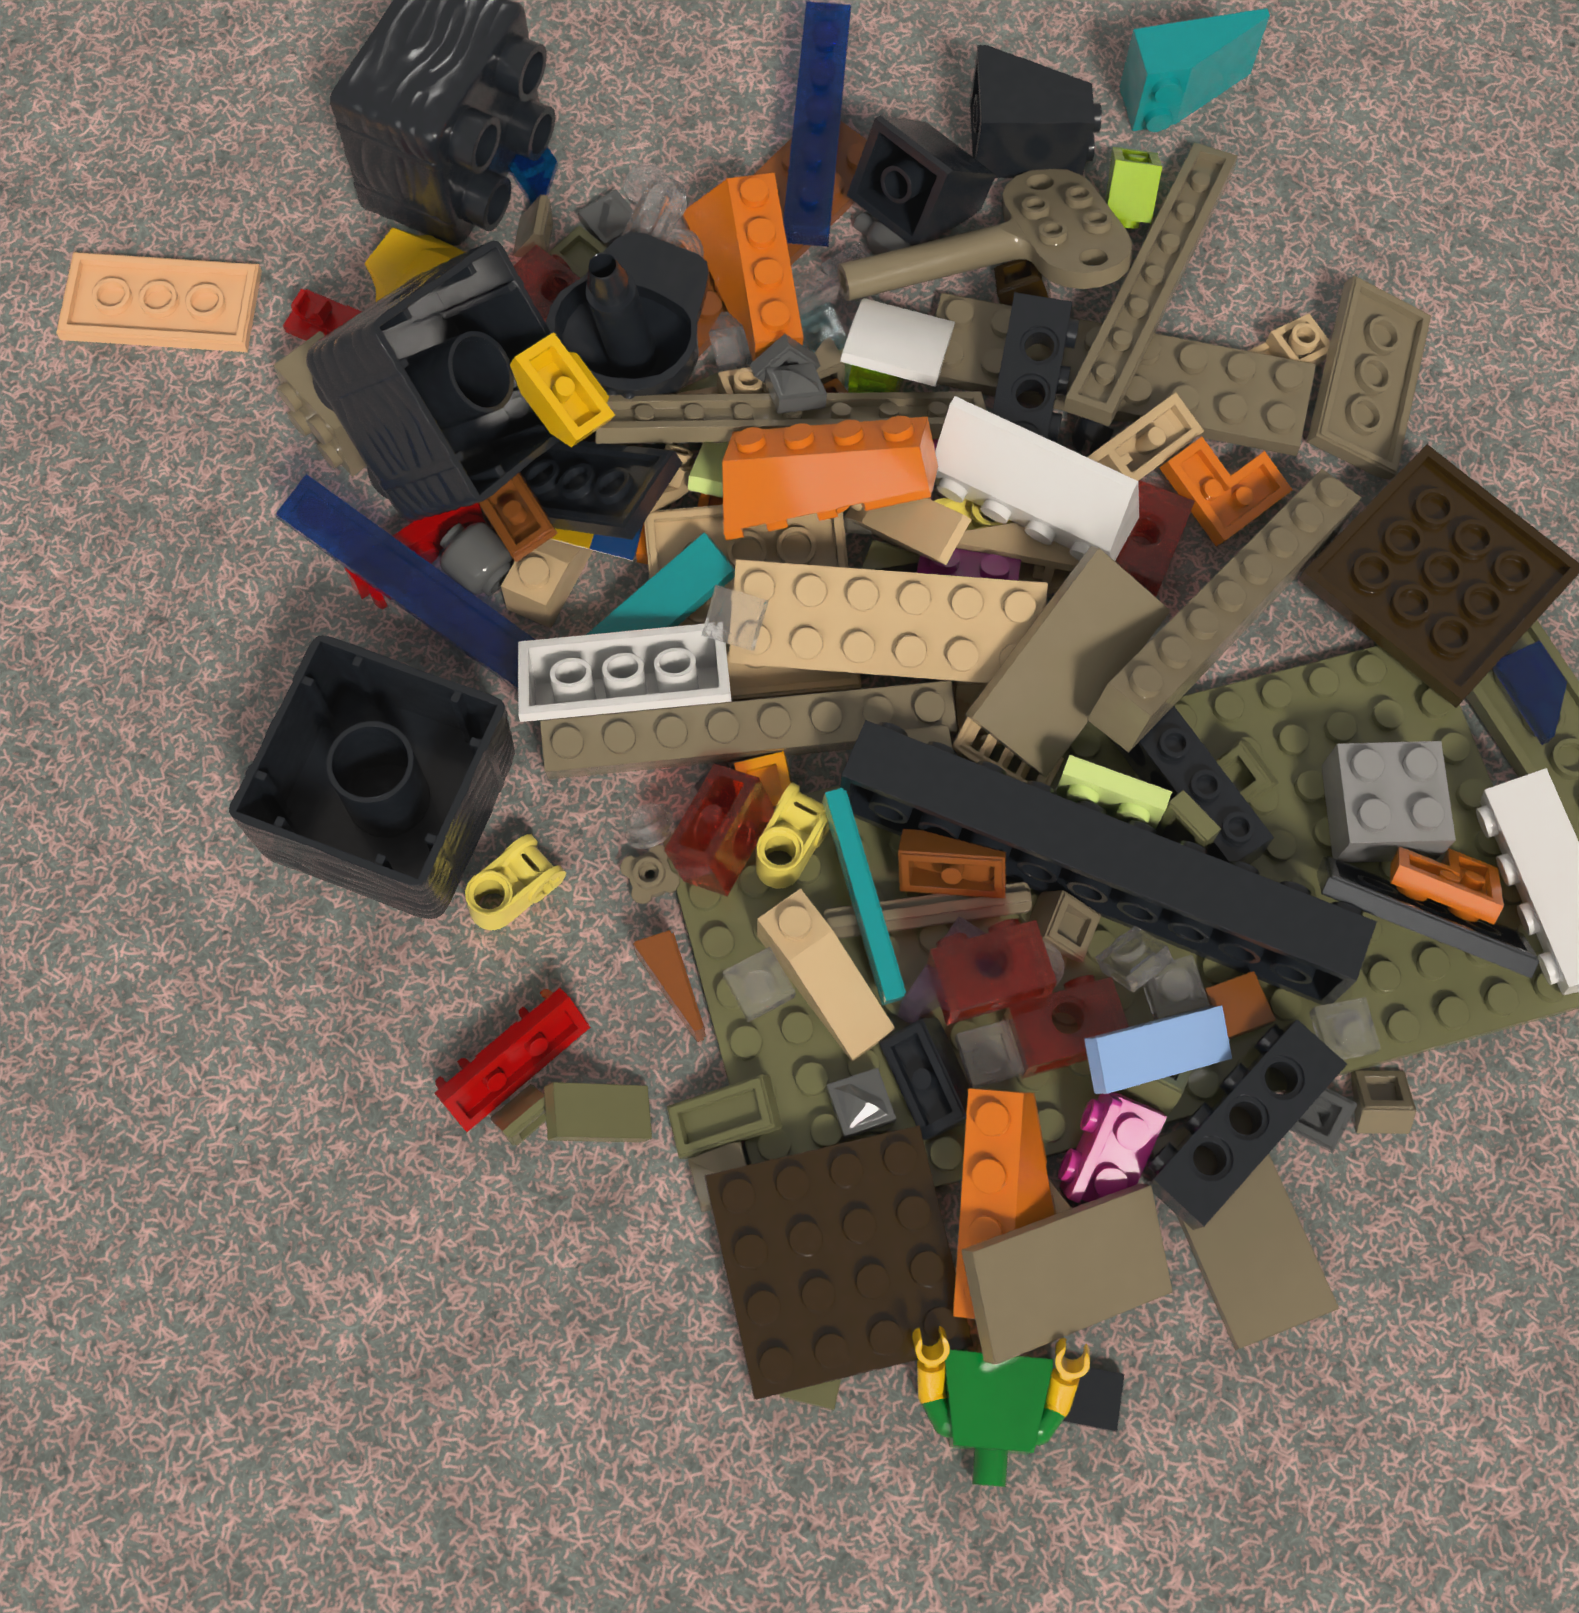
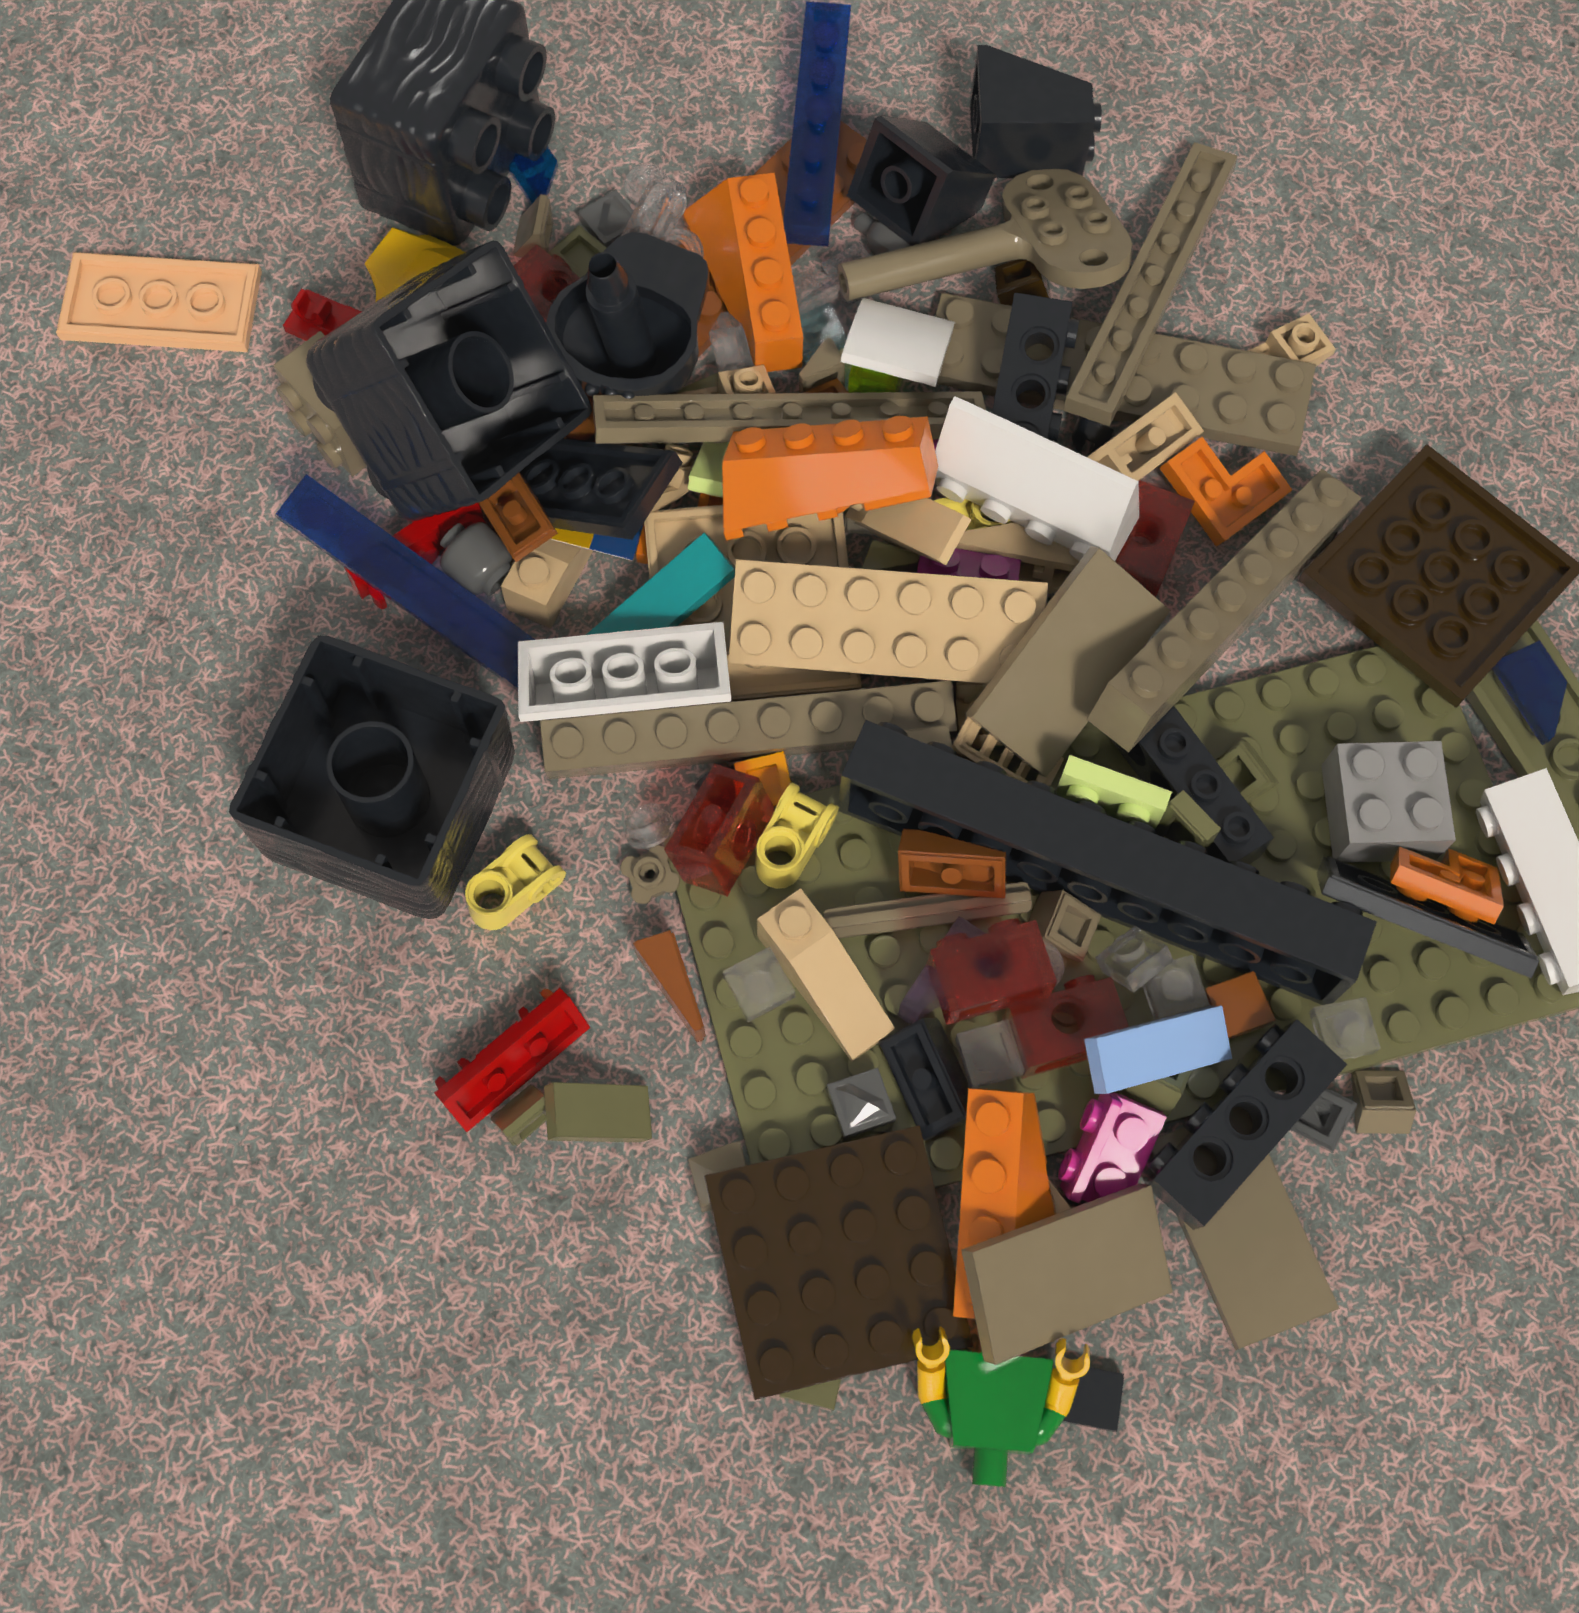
yellow slope [510,332,615,447] -> none
olive tile [667,1074,783,1159] -> none
clear tile [701,585,769,651] -> none
dark grey tile [750,334,820,383] -> none
dark grey tile [765,363,827,414] -> none
teal tile [822,788,906,1005] -> none
lime slope [1105,147,1162,229] -> none
teal slope [1119,8,1270,132] -> none
dark tan tile [1307,275,1431,480] -> none

